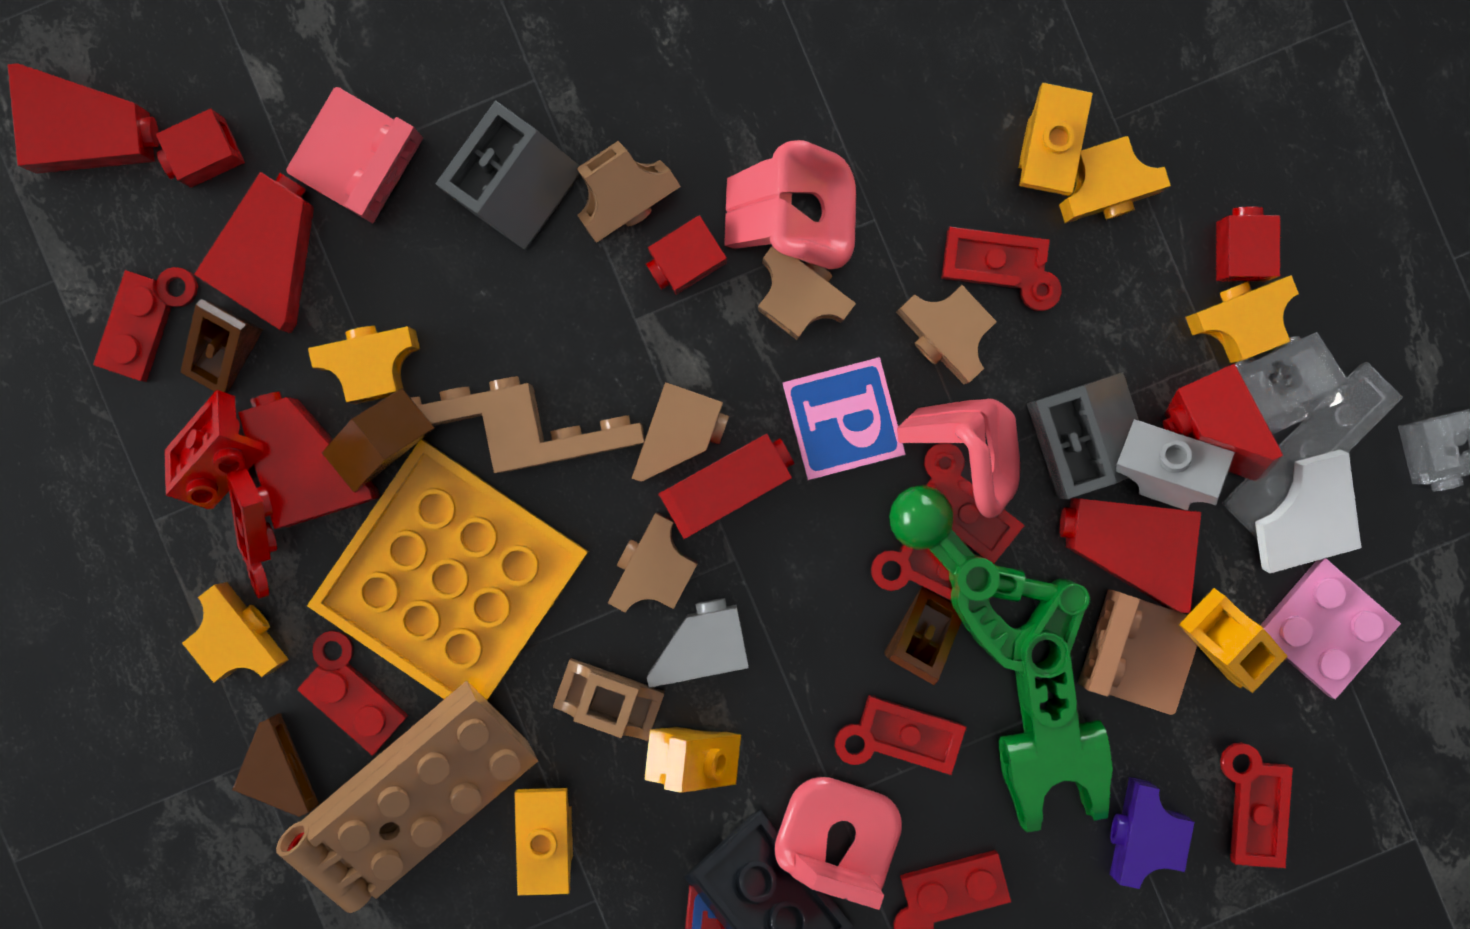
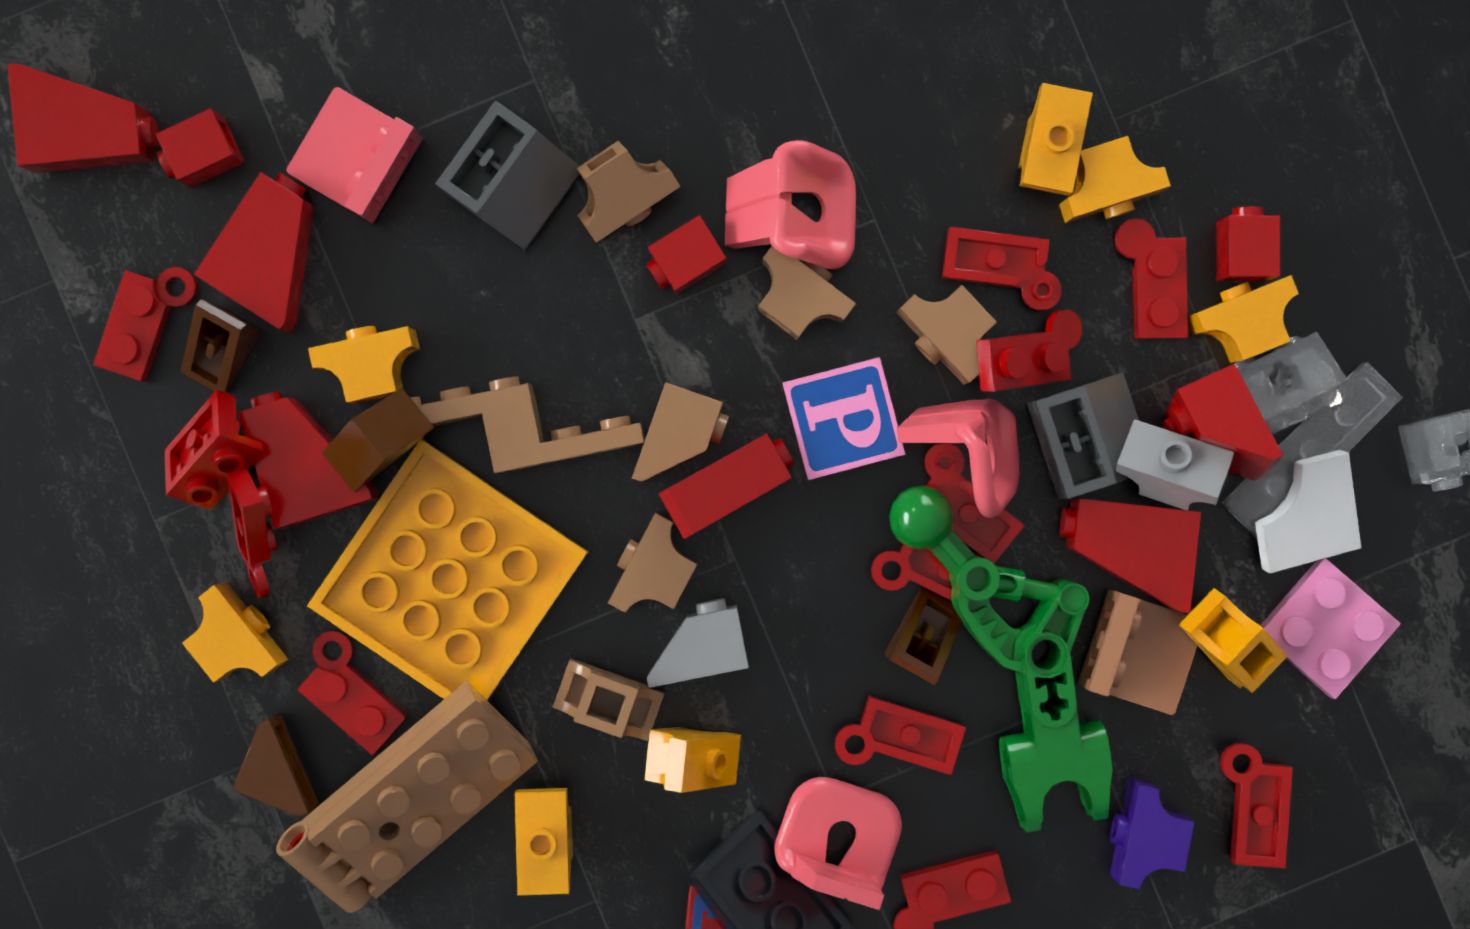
none -> red hinge [976,310,1082,391]
none -> red hinge [1114,218,1188,340]

